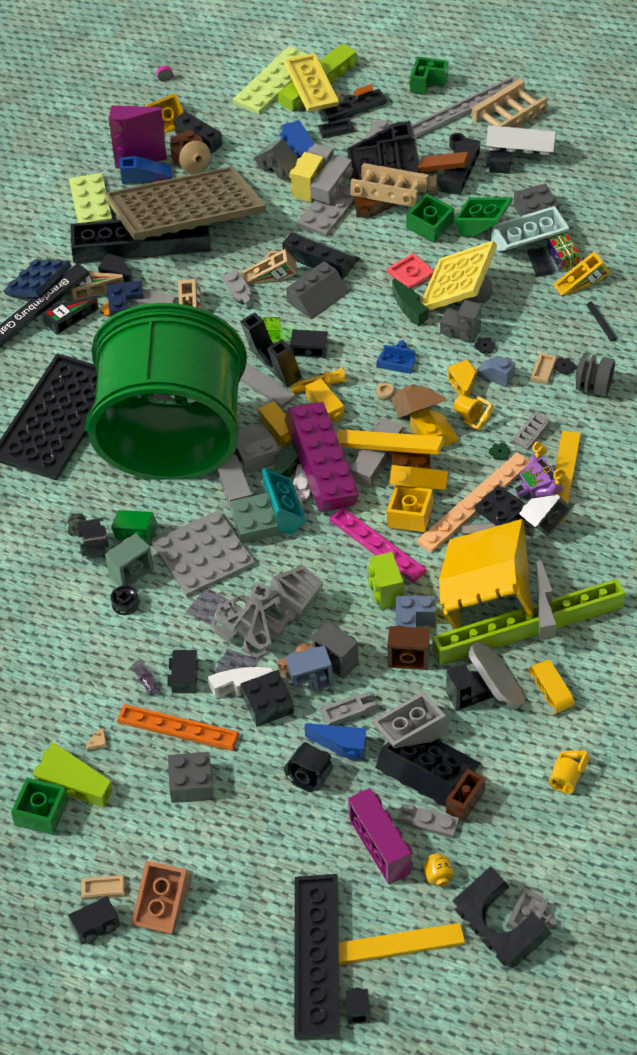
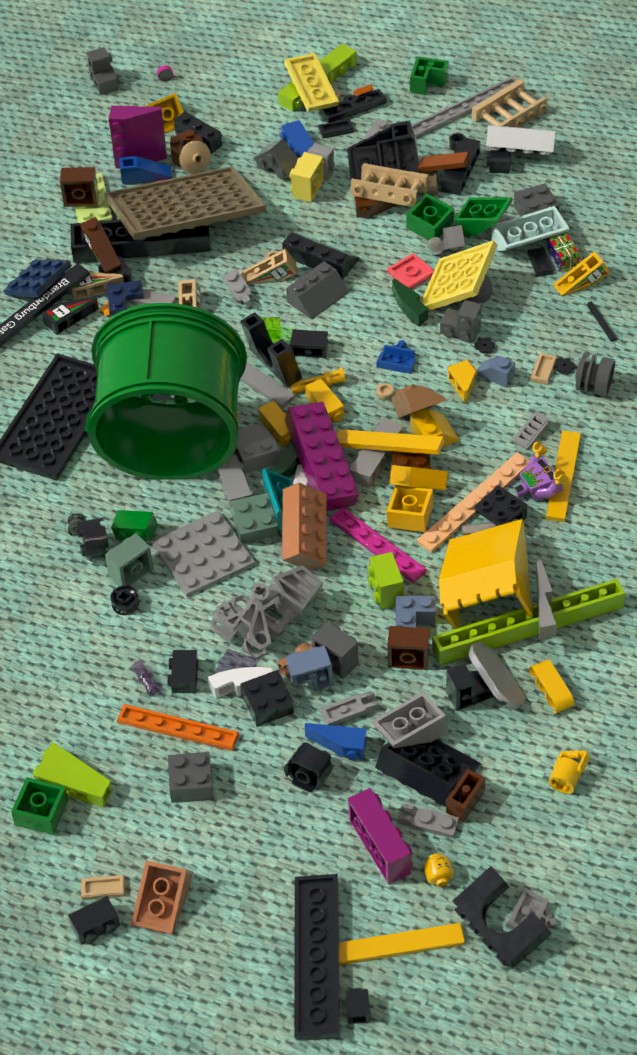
tan tile [86,728,107,752] -> none
piece [186,588,228,625] -> none
yellowish green plate [232,46,307,115] -> none
light grey plate [296,186,354,237] -> none
light grey brick [310,154,353,204] -> none
yellow piece [453,395,494,430] -> none
dark green plant [489,443,510,460] -> none
slope [519,495,573,537] -> none
none -> reddish brown brick [60,167,99,207]
none -> reddish brown slope [80,217,121,273]
none -> dark grey brick [86,47,120,95]
none -> nougat brick [282,483,326,570]
none -> light grey brick [428,225,465,255]

